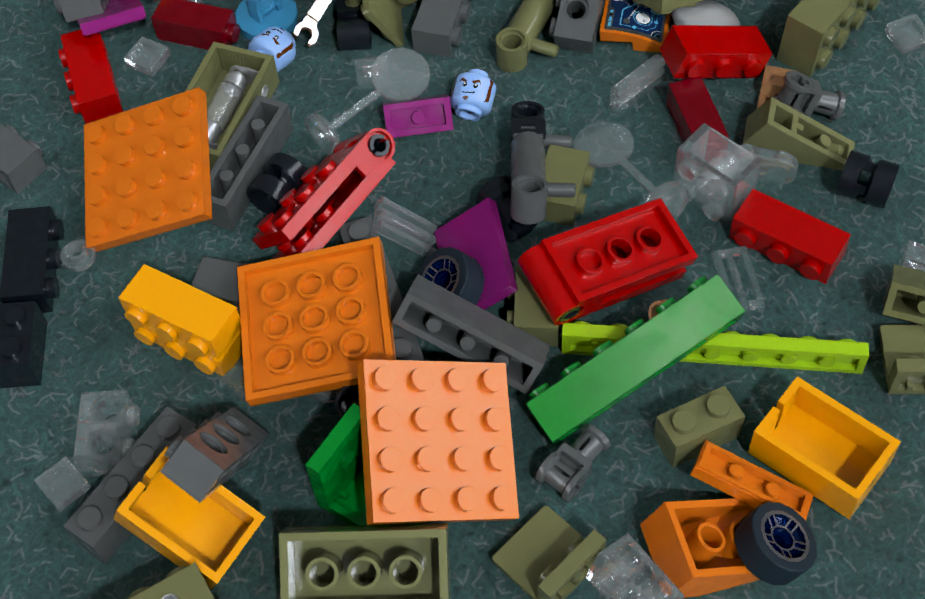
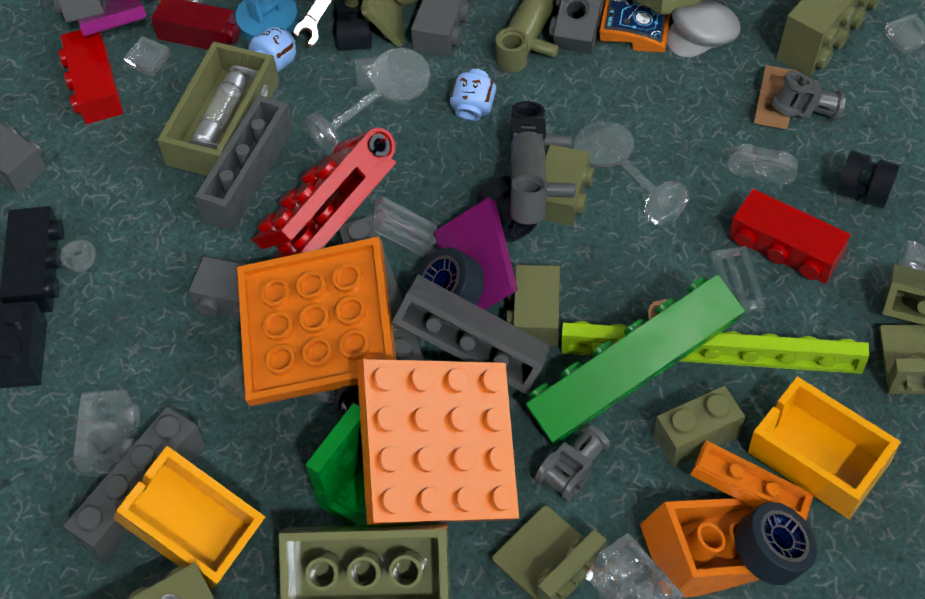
clear plate [34,456,91,512] -> none
orange plate [84,87,212,252] -> none
light orange piece [118,264,242,378] -> none
dark grey brick [160,407,270,503] -> none
black wheel [246,152,307,214] -> none
magenta panel [383,94,454,138] -> none
red hinge [518,198,698,325] -> none
clear tile [609,53,666,116] -> none
red brick [659,25,772,78] -> none
dark red brick [666,76,729,165] -> none
clear brick [672,123,762,227] -> none
olive slope [743,97,855,170] -> none

